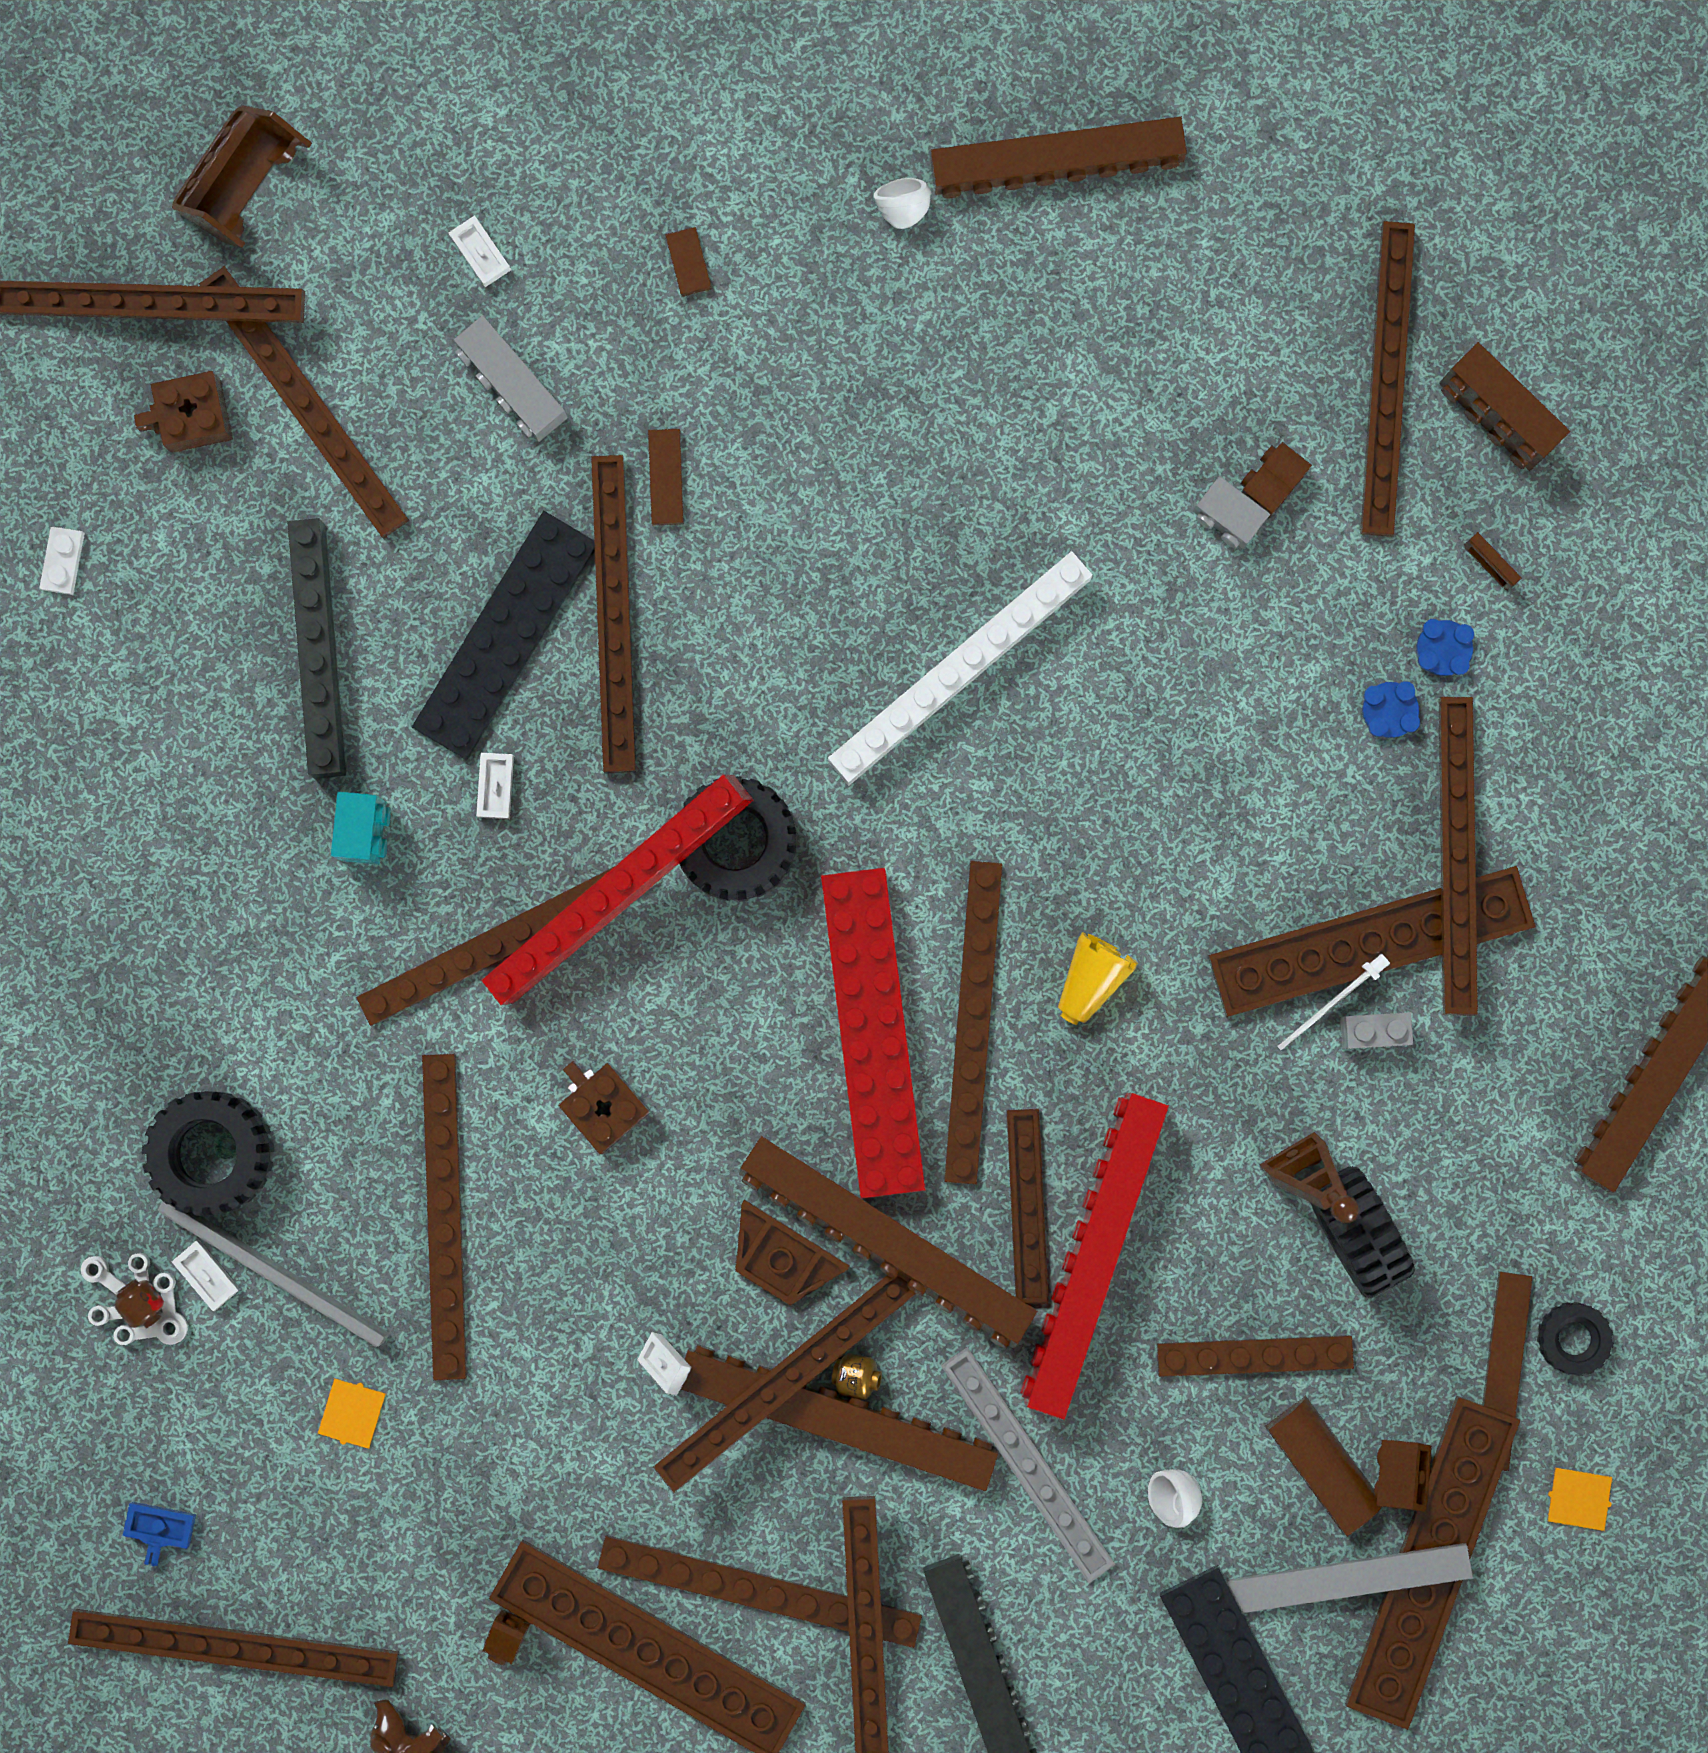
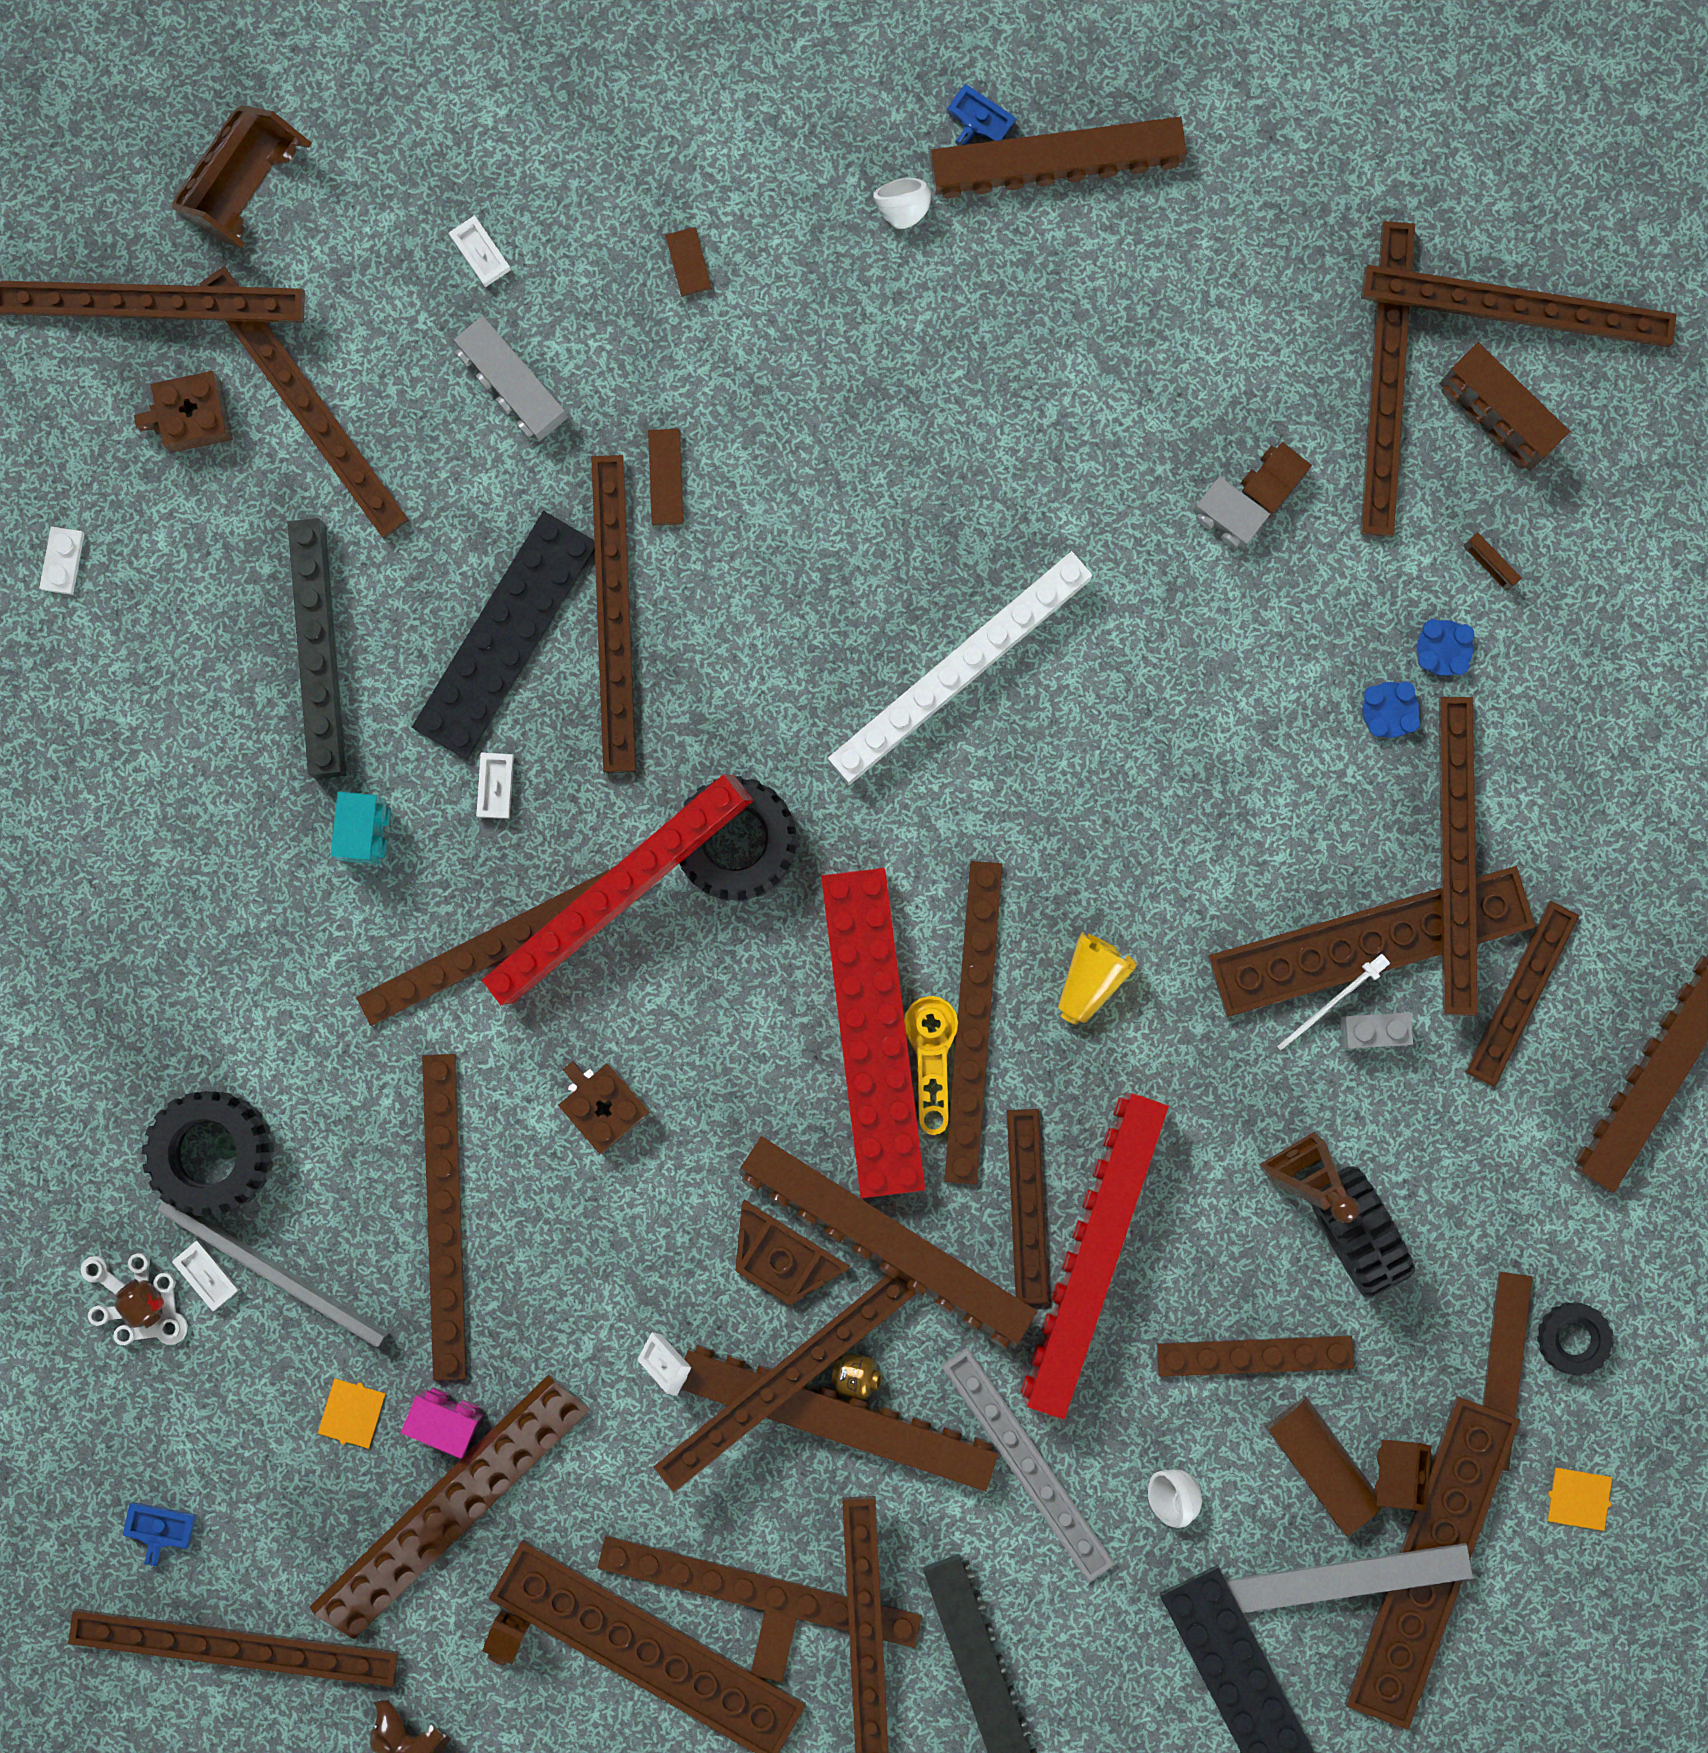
none -> reddish brown plate [309,1374,590,1639]
none -> dark pink brick [400,1387,484,1458]
none -> reddish brown tile [751,1611,796,1682]
none -> yellow beam [904,996,958,1135]
none -> blue plate [947,84,1017,146]
none -> reddish brown plate [1361,265,1677,348]
none -> reddish brown tile [1465,901,1580,1087]

